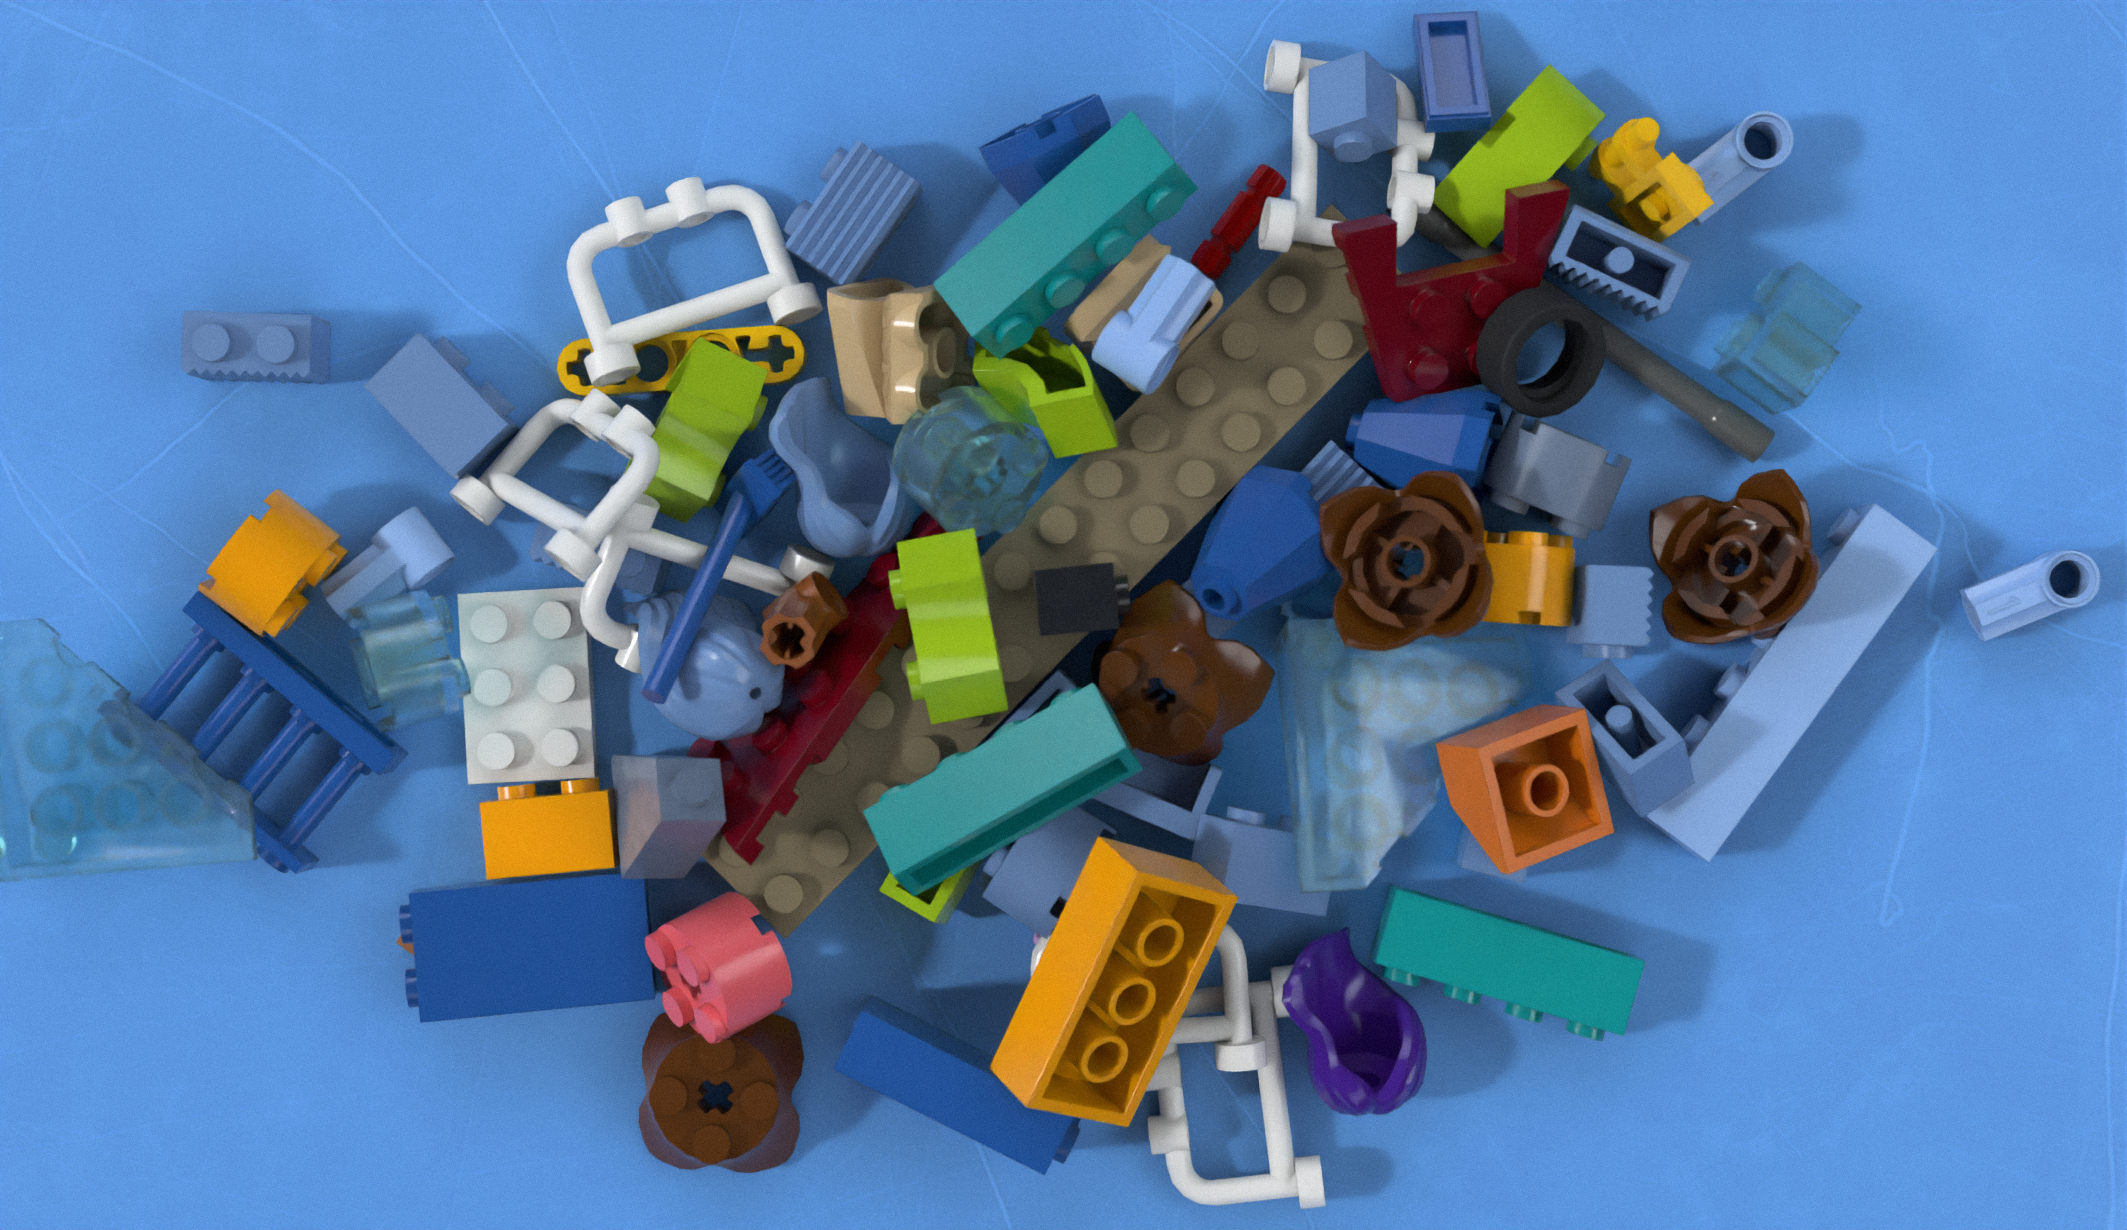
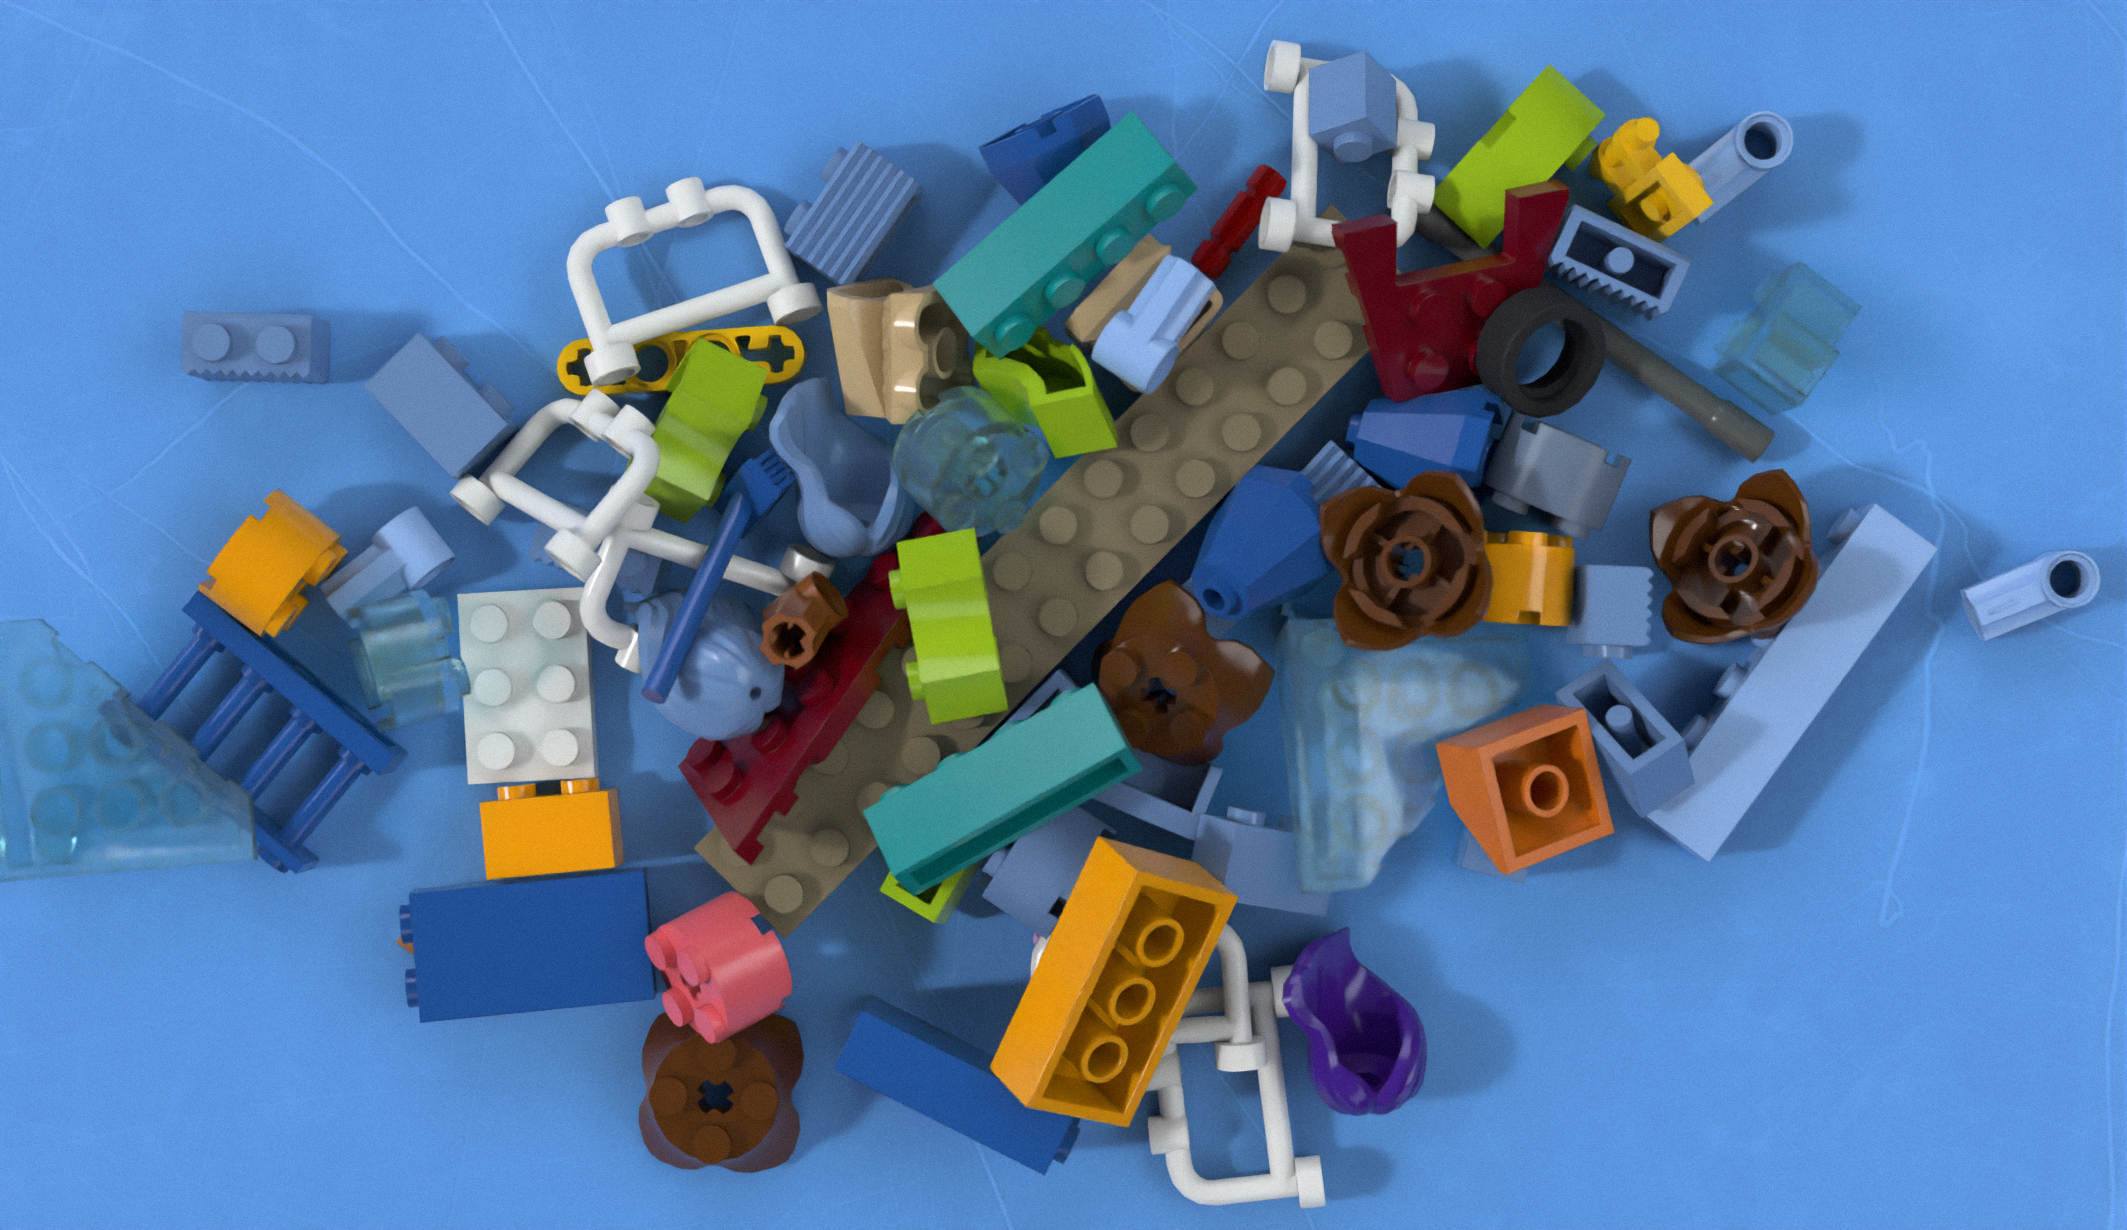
sand blue slope [611,755,726,879] -> none
black brick [1034,562,1131,636] -> none
teal brick [1369,884,1645,1041] -> none
blue tile [1412,11,1491,133] -> none

